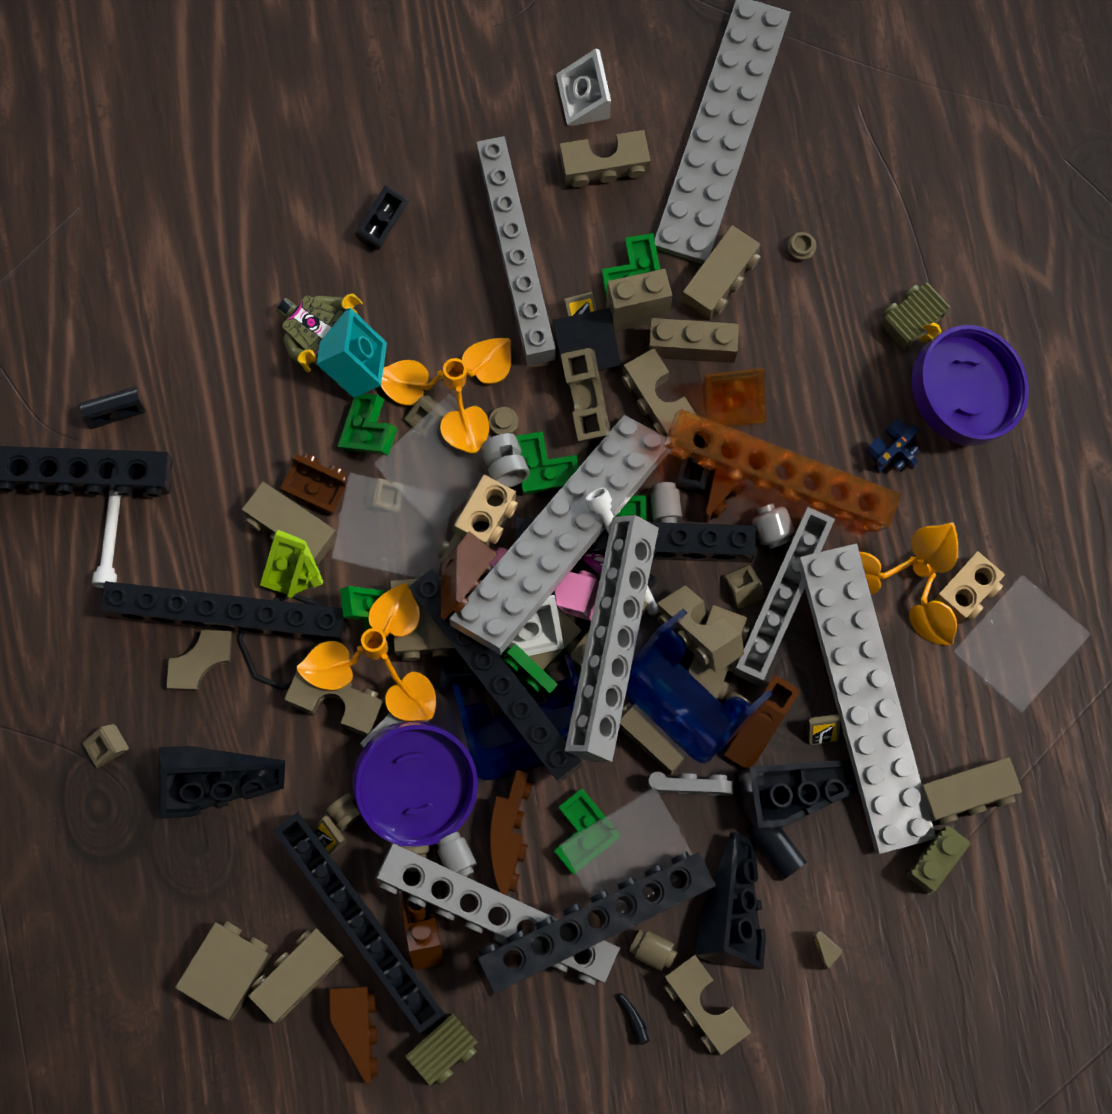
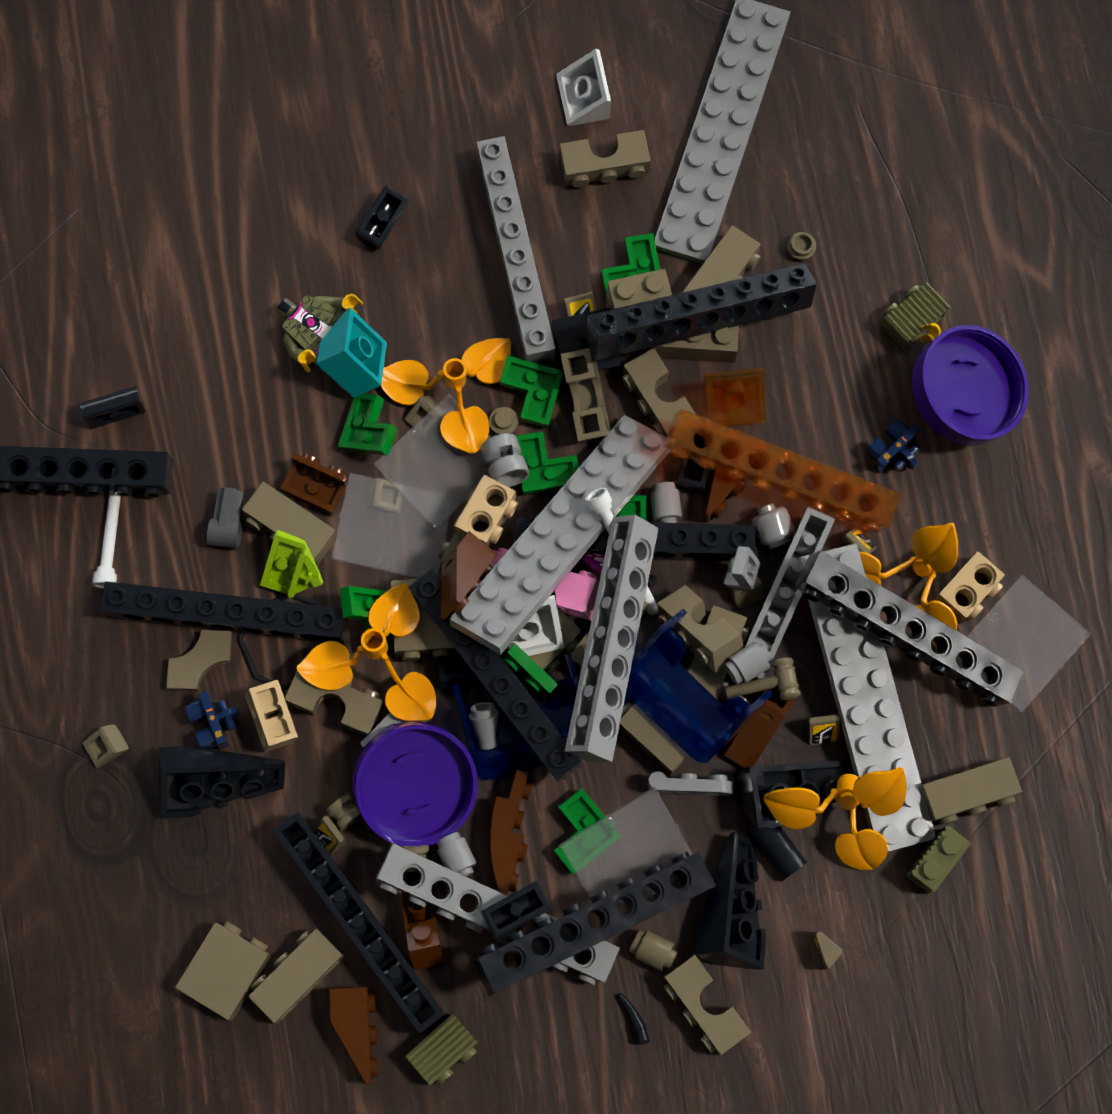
none -> dark blue hips [185,691,240,750]
none -> dark grey piece [207,487,245,549]
none -> tan brick [245,680,298,752]
none -> light grey cone [468,702,499,750]
none -> black brick [481,881,552,940]
none -> green plate [499,355,564,428]
none -> black brick [585,263,817,361]
none -> light grey bracket [724,546,760,590]
none -> light grey brick [724,642,772,685]
none -> dark tan piece [725,657,801,700]
none -> light orange plant [764,767,907,870]
none -> brick [794,550,1024,707]
none -> dark tan slope [842,528,877,554]

